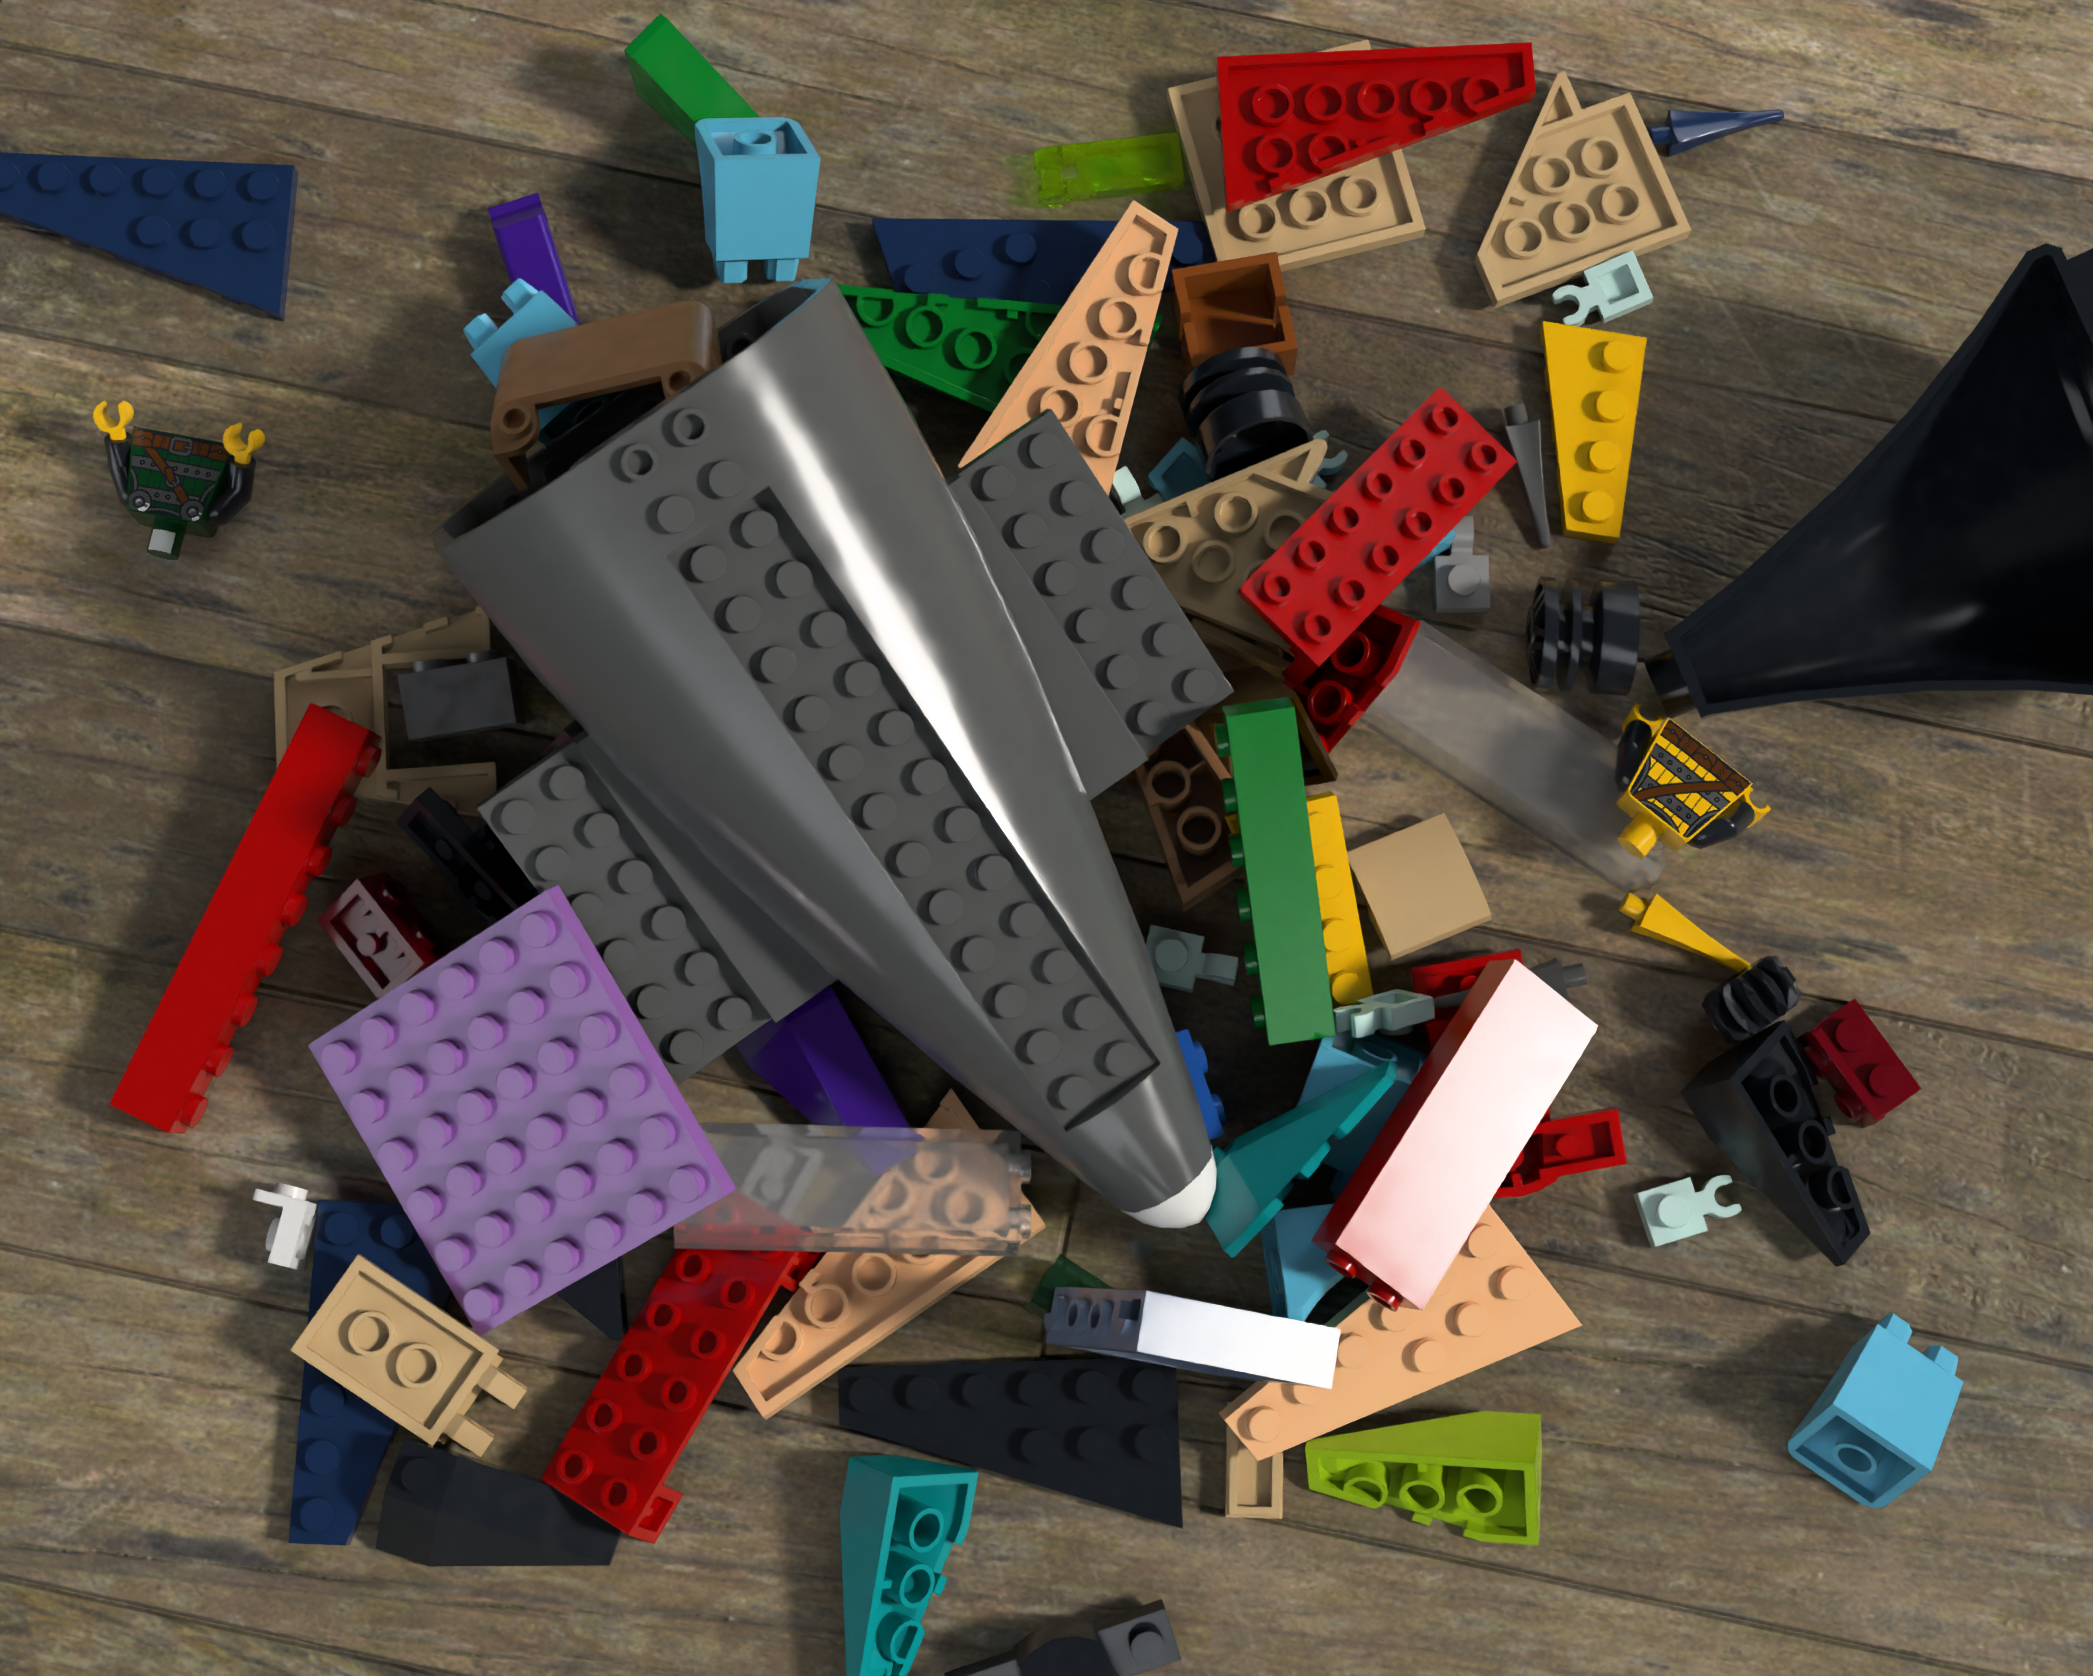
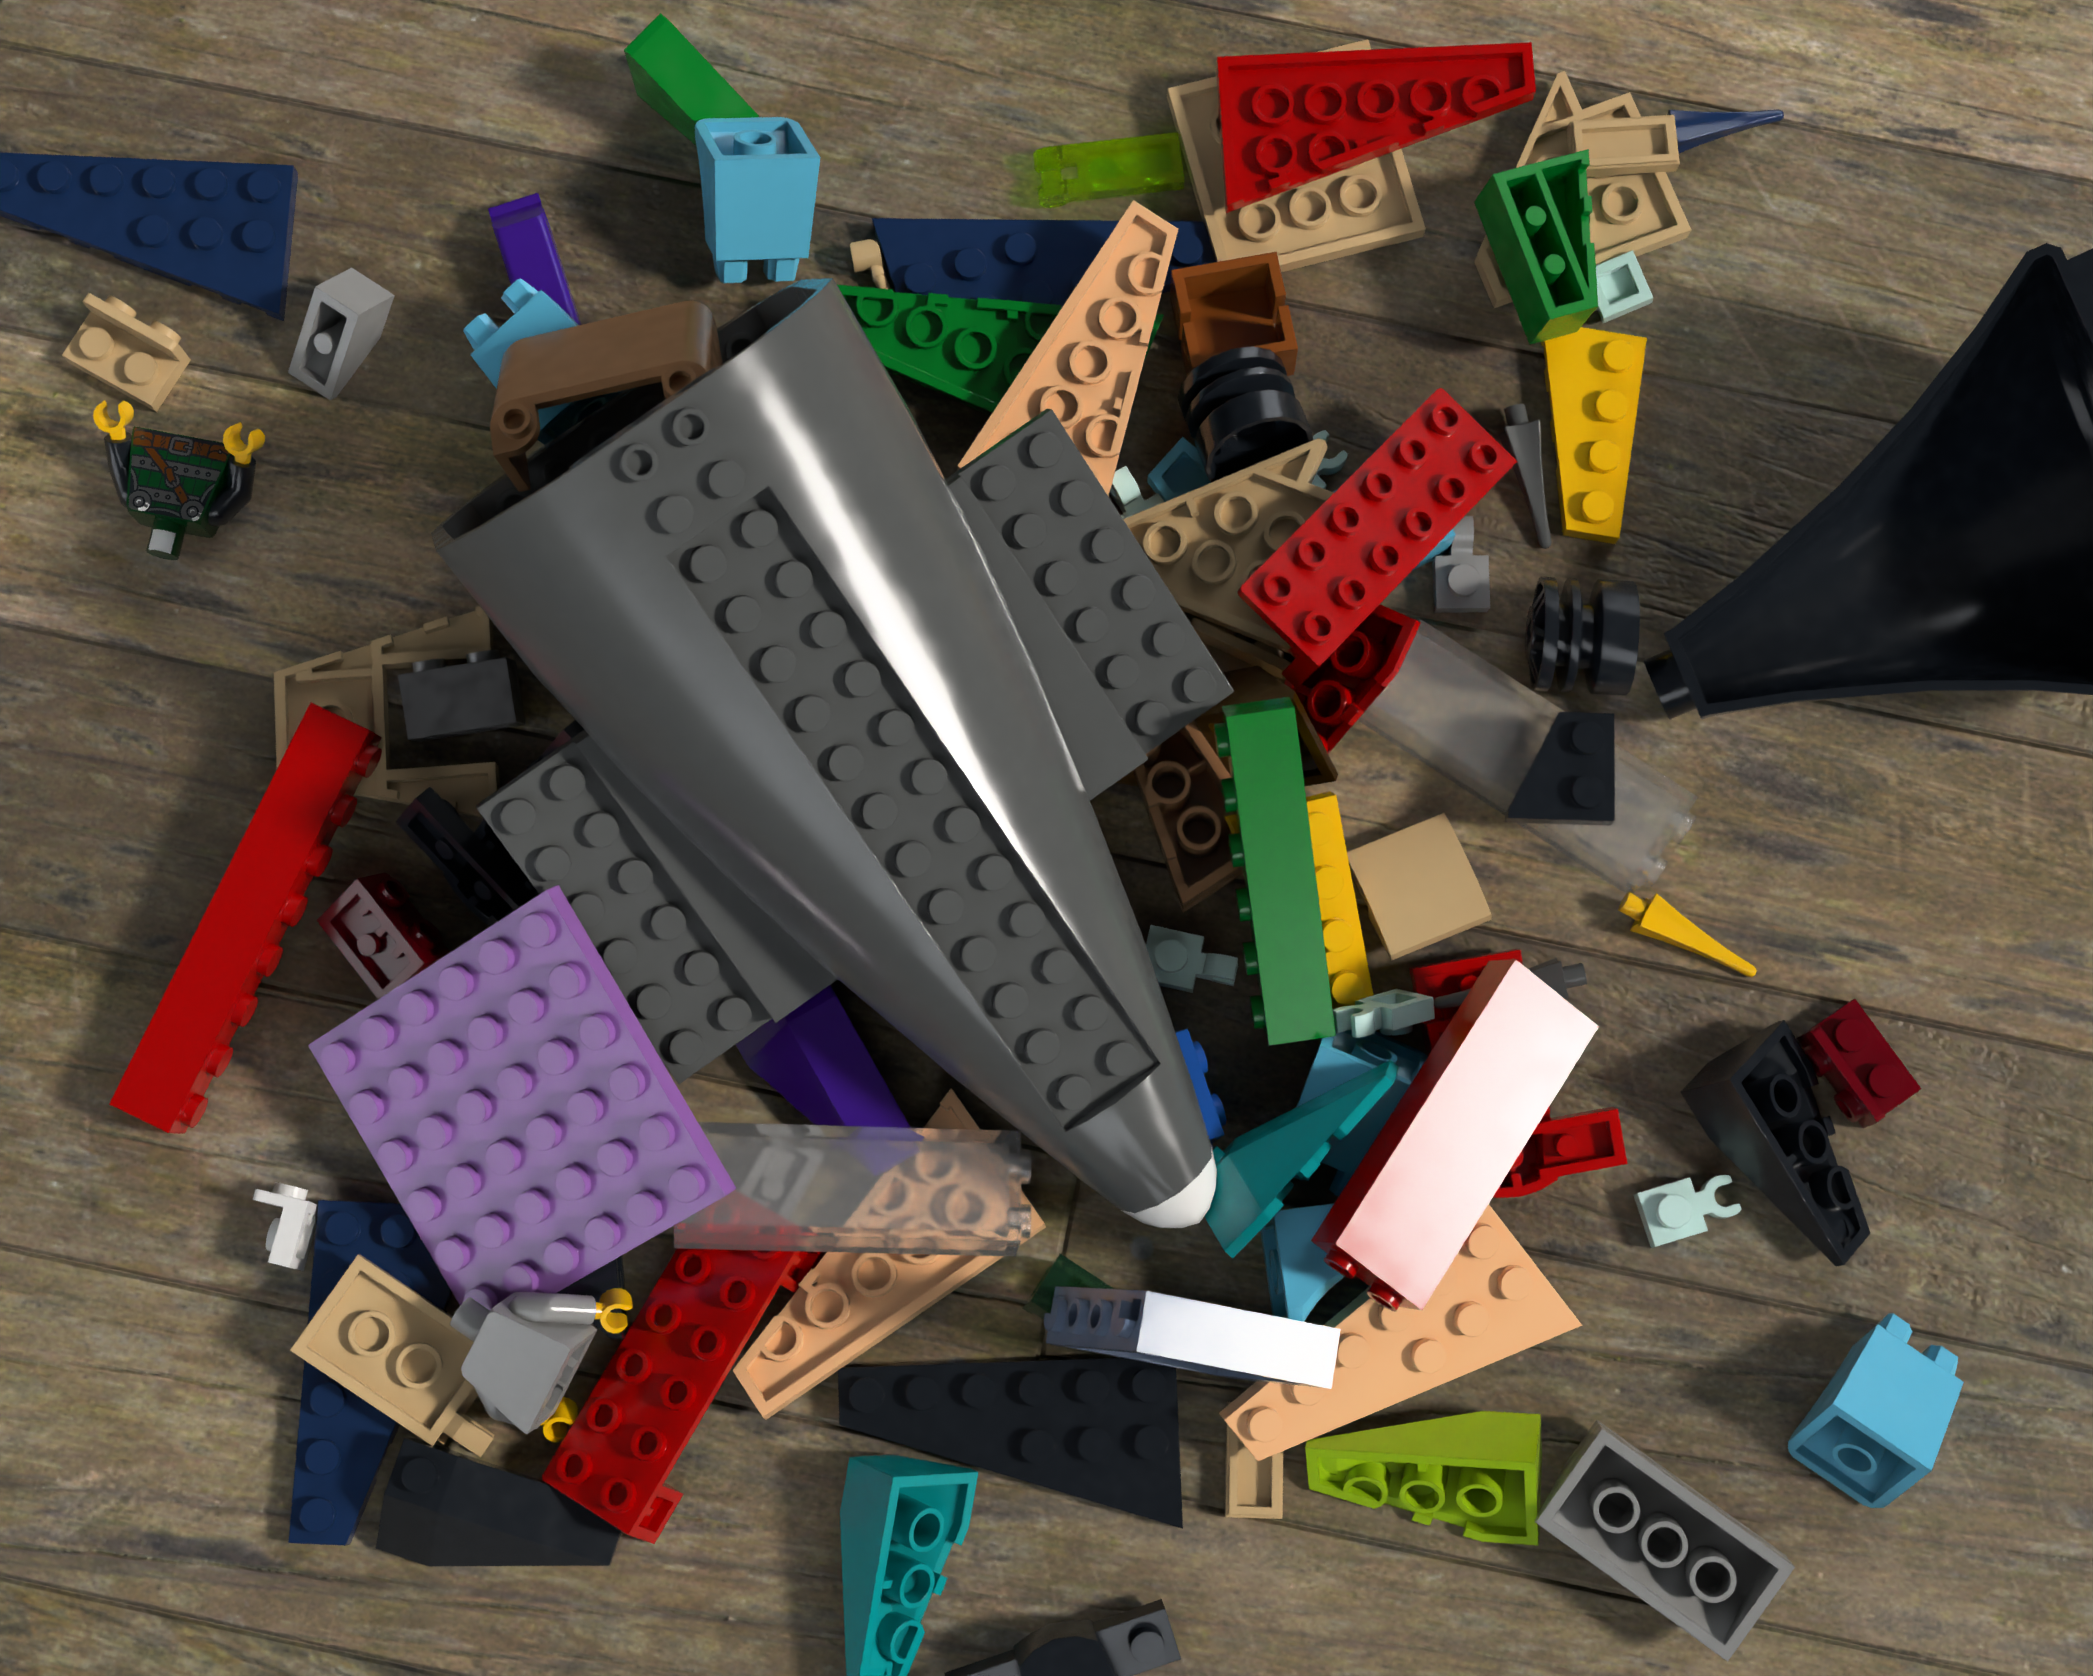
torso [1614,703,1771,859] -> none
black gear [1702,956,1802,1042] -> none
none -> tan bracket [62,293,191,412]
none -> light grey slope [288,268,395,401]
none -> light grey torso [450,1288,633,1442]
none -> tan hand [850,239,892,289]
none -> green wedge [1474,149,1598,345]
none -> black wing [1505,712,1615,826]
none -> light grey slope [1535,1420,1795,1662]
none -> tan tile [1567,115,1680,177]

